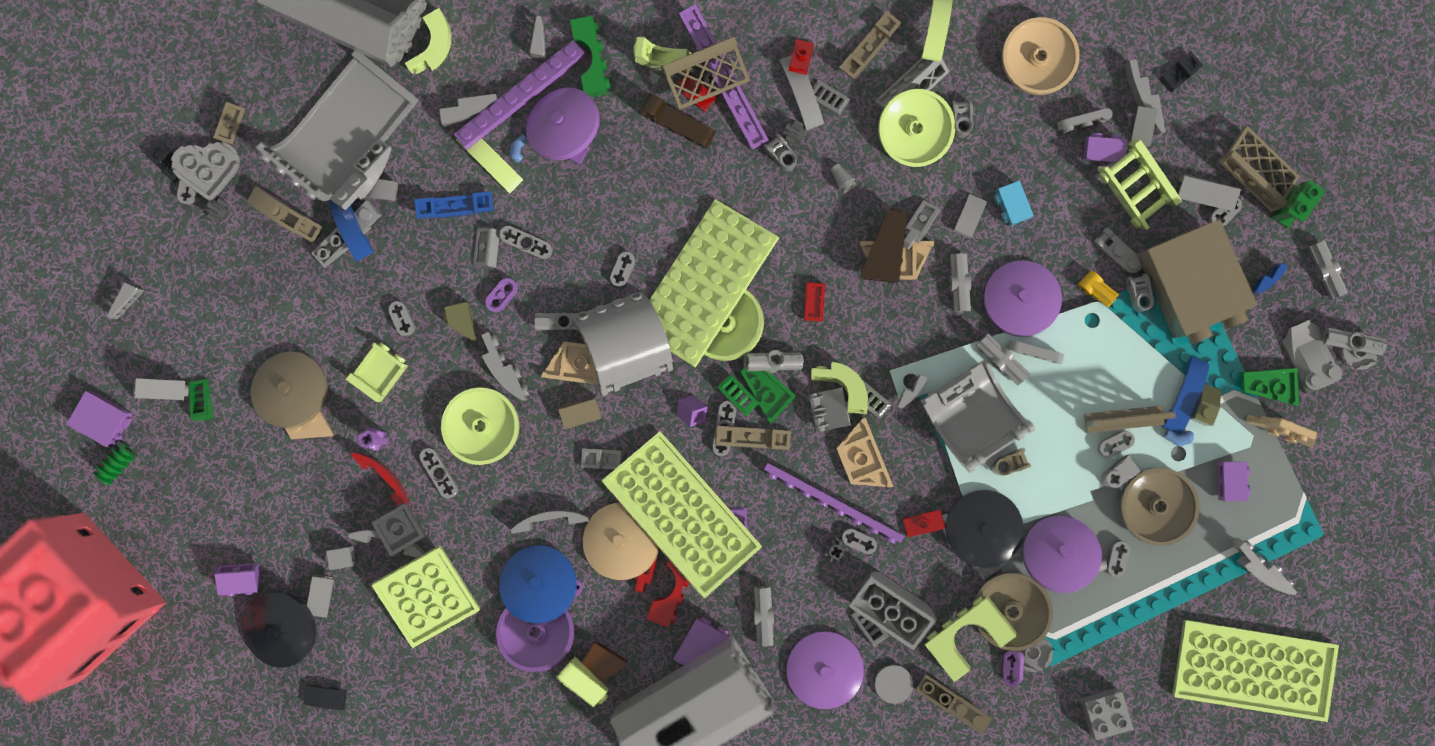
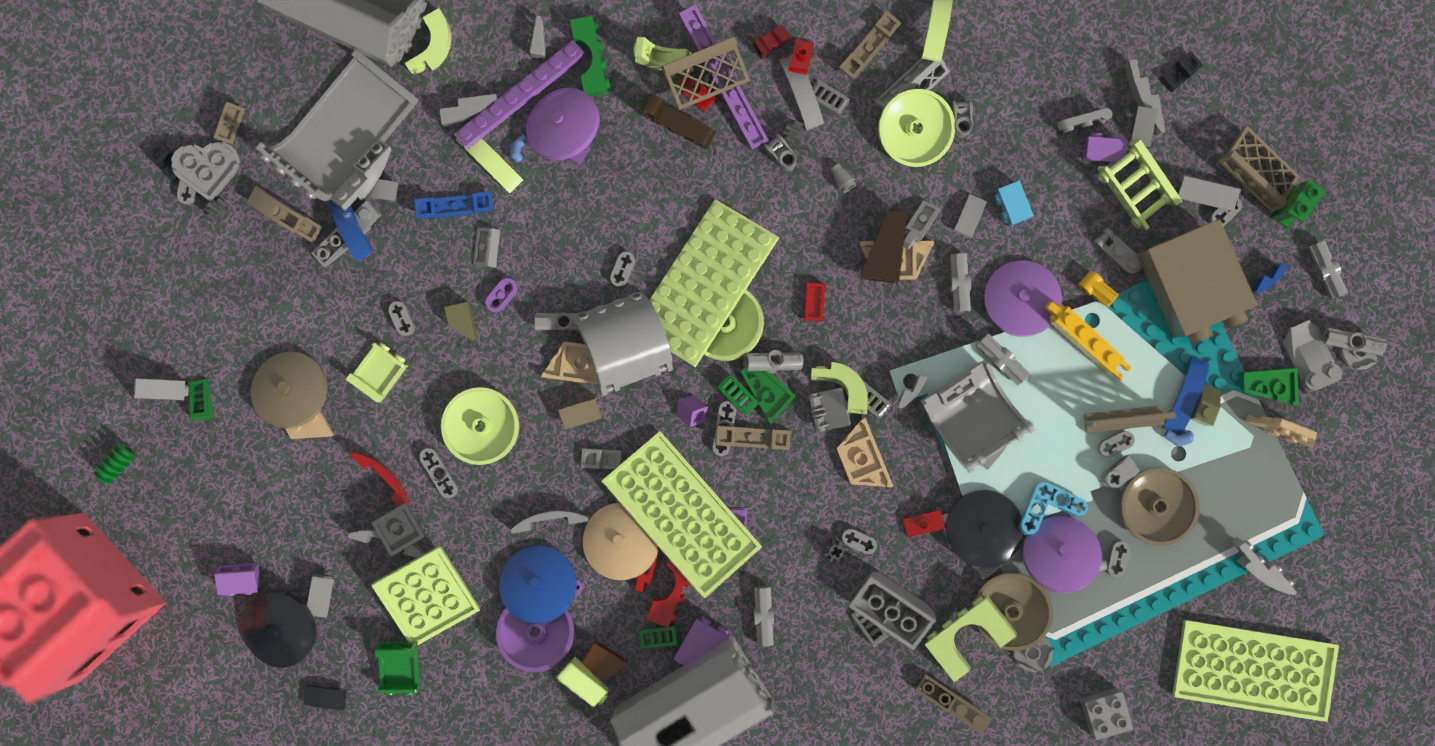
medium lavender brick [66,391,133,447] -> none
light grey slope [107,282,144,319] -> none
light grey brick [325,546,357,570] -> none
medium lavender piece [358,427,389,451] -> none
light grey slope [481,332,529,401] -> none
light grey beam [500,226,552,259] -> none
medium lavender plate [764,463,904,544] -> none
medium lavender dish [786,631,864,709] -> none
light grey tile [874,664,913,704] -> none
dark tan piece [991,448,1031,476] -> none
tan dish [1001,17,1079,95] -> none
medium lavender beam [1003,650,1024,687] -> none
light grey beam [1008,340,1064,364] -> none
light grey piece [1126,274,1154,312] -> none
medium lavender brick [1217,461,1250,501] -> none
none -> green panel [375,642,420,695]
none -> green slope [639,624,682,649]
none -> dark red leg [753,24,791,60]
none -> medium azure beam [1019,482,1088,535]
none -> yellow hinge [1044,301,1131,381]

